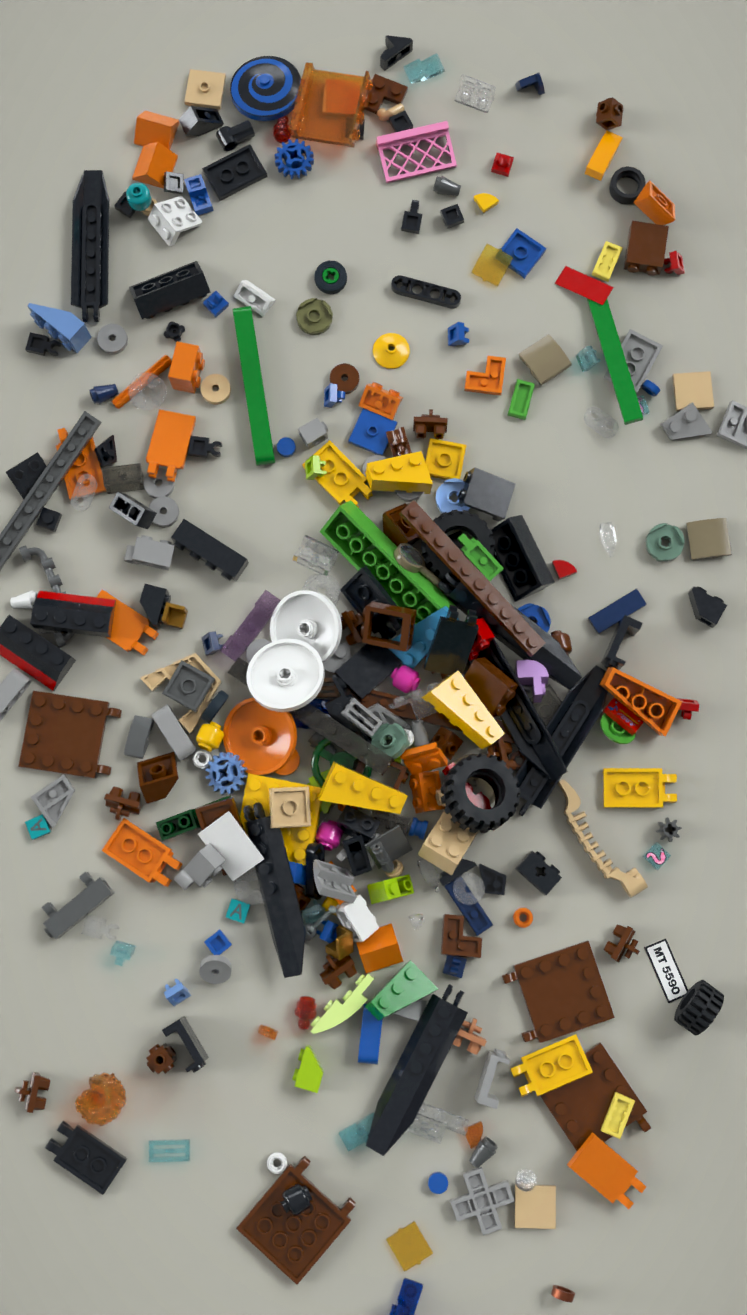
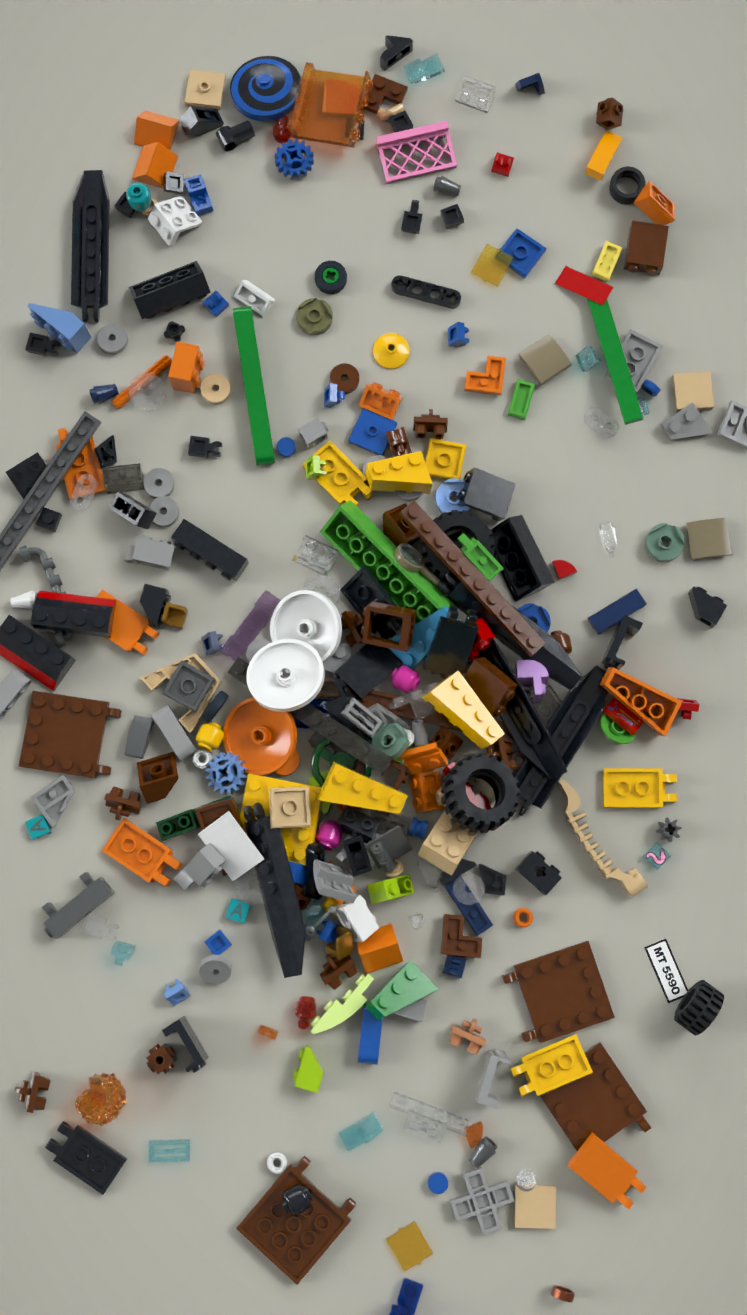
orange tile [146,409,196,482] -> none
black tile [202,144,268,201] -> none
black hinge [366,984,468,1156] -> none
yellow tile [473,193,499,213] -> none
light yellow plate [601,1092,635,1139] -> none
reddish brown hips [604,925,640,963] -> none
red tile [664,251,685,275] -> none

